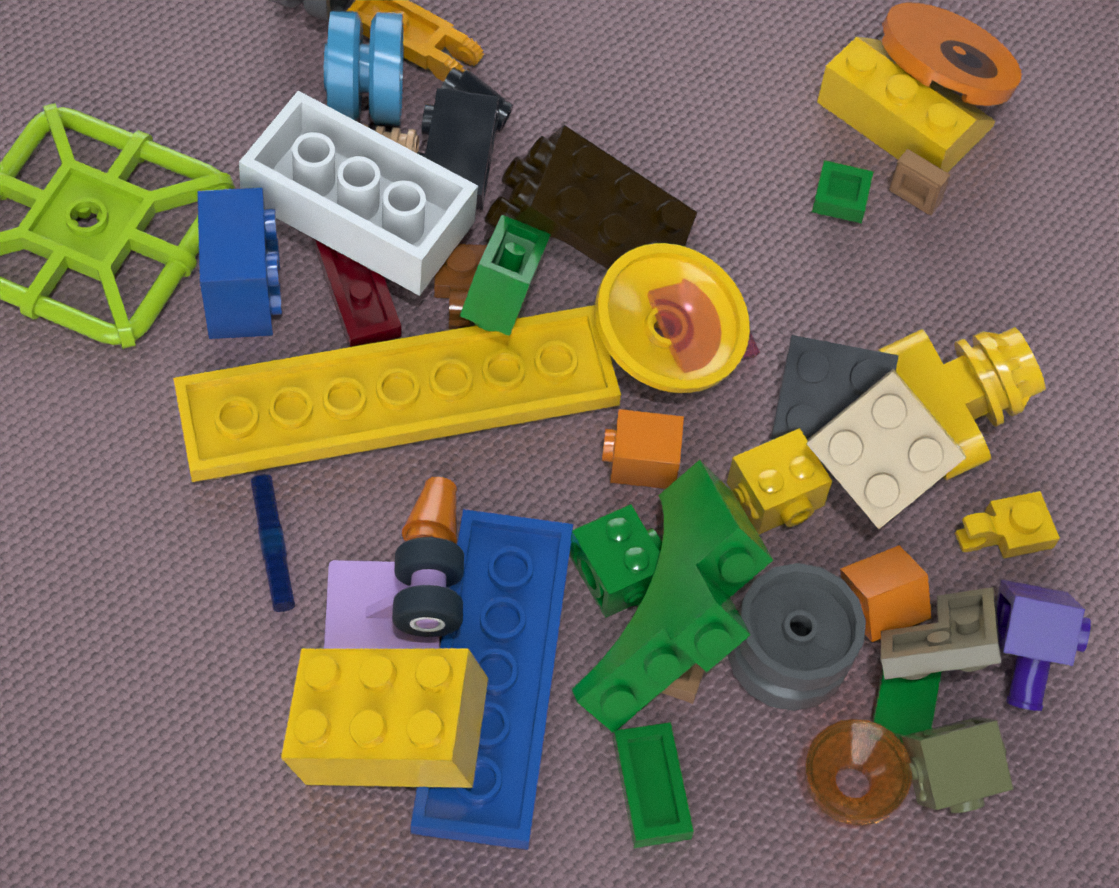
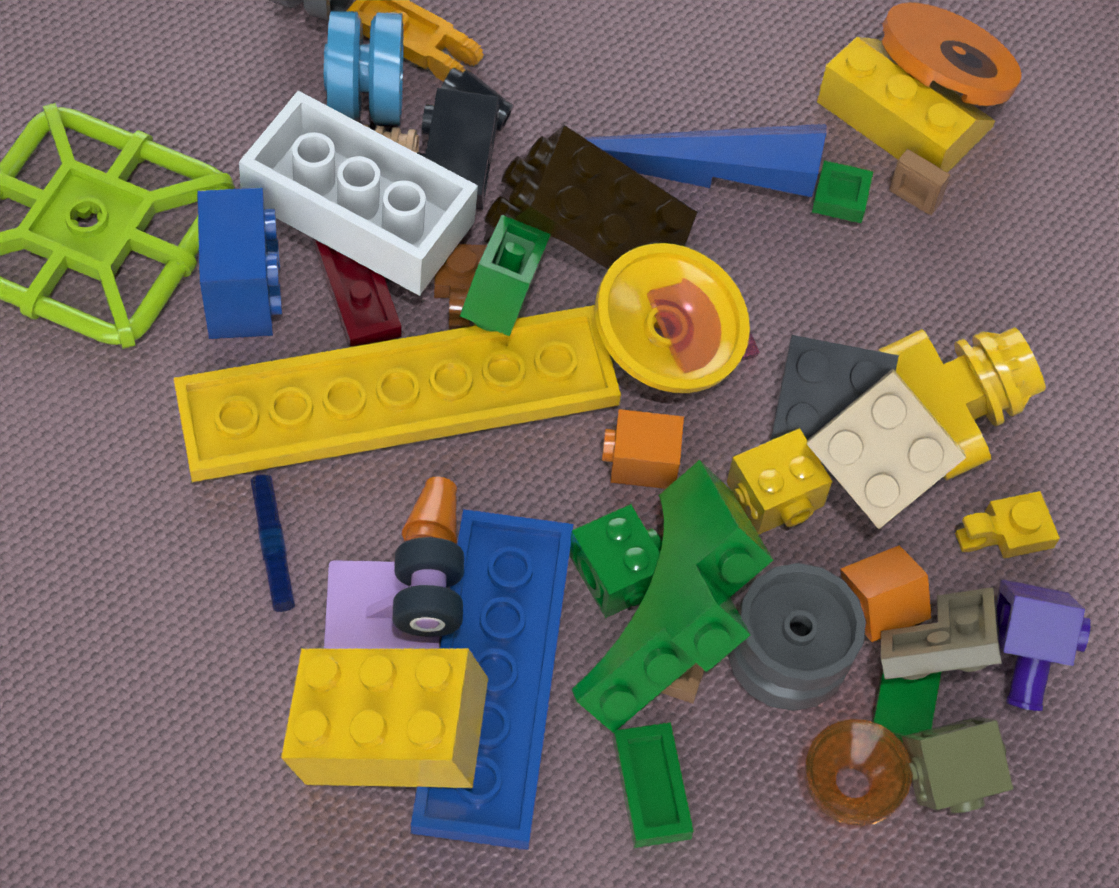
none -> blue wedge [584,124,827,197]

